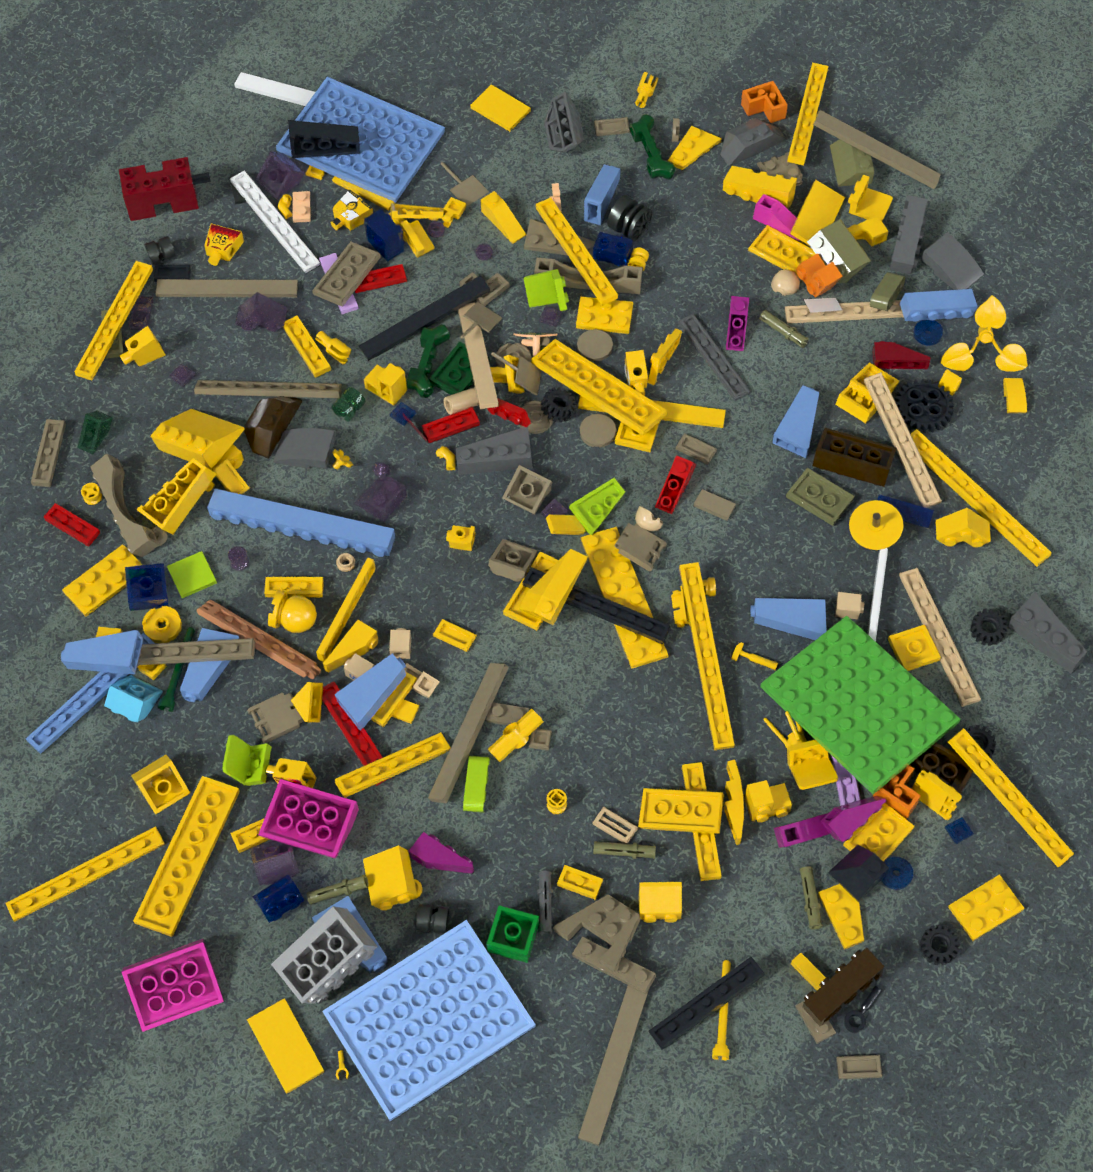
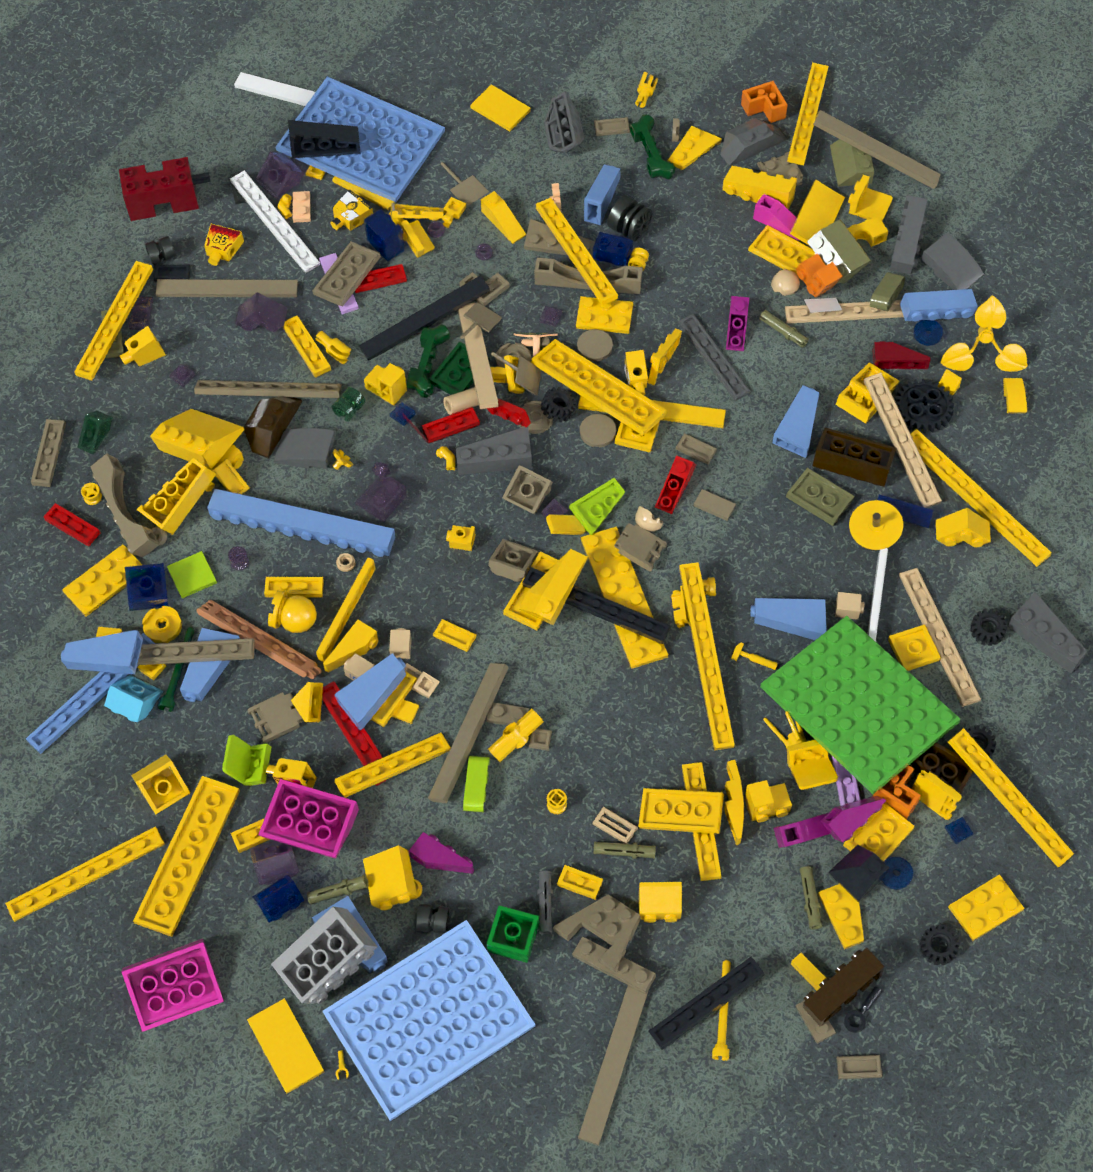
lime bracket [524,269,569,311] -> none

